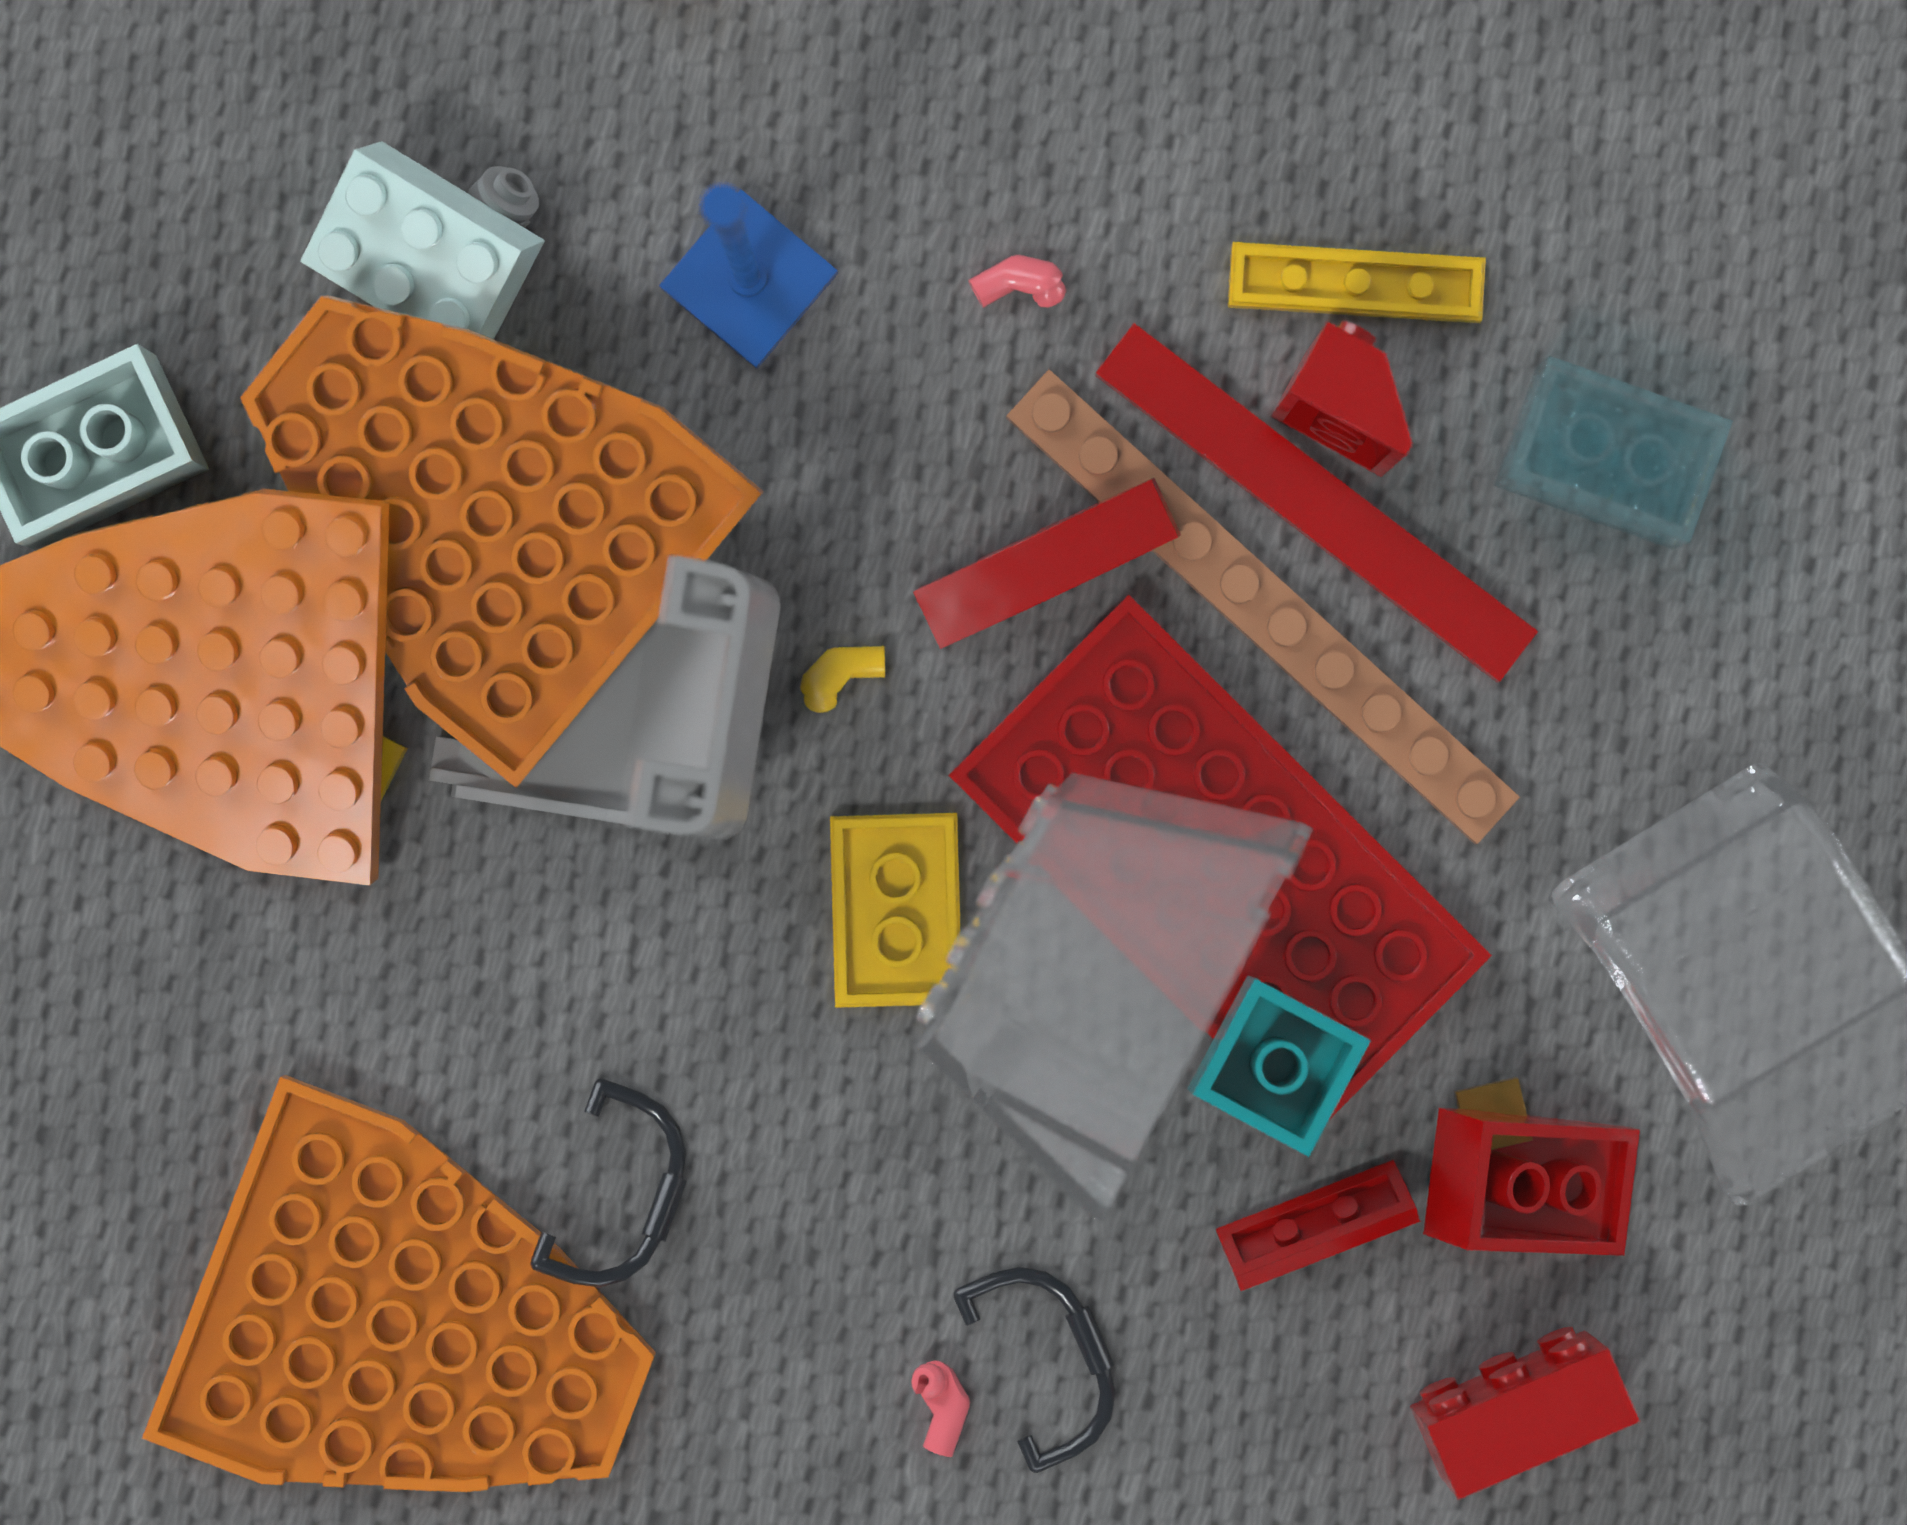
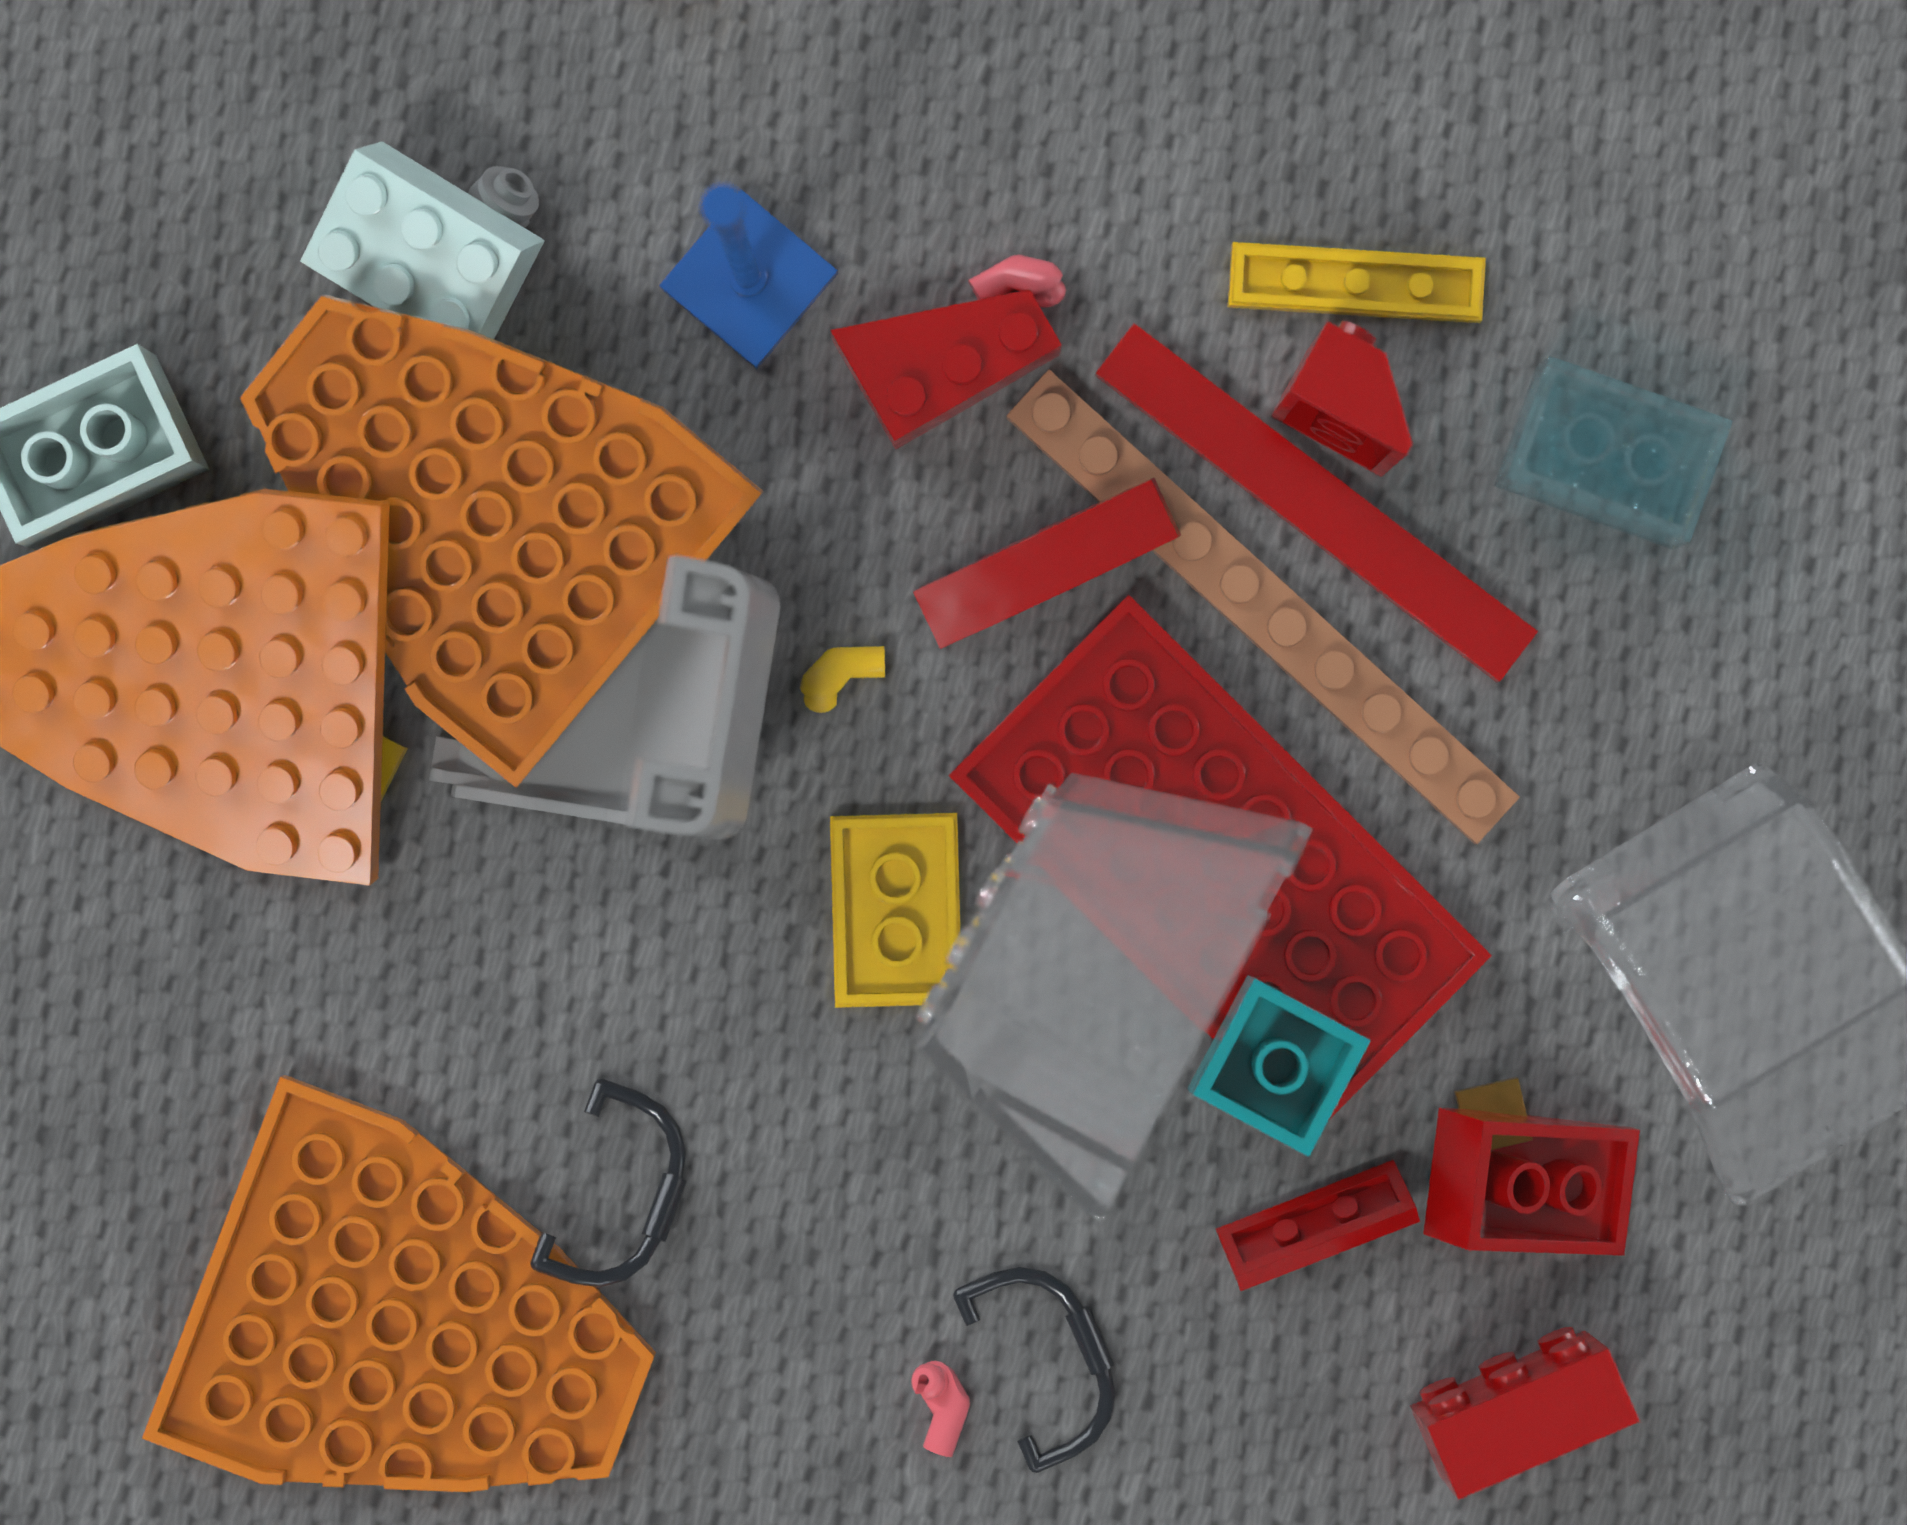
none -> red wedge [830,289,1062,450]

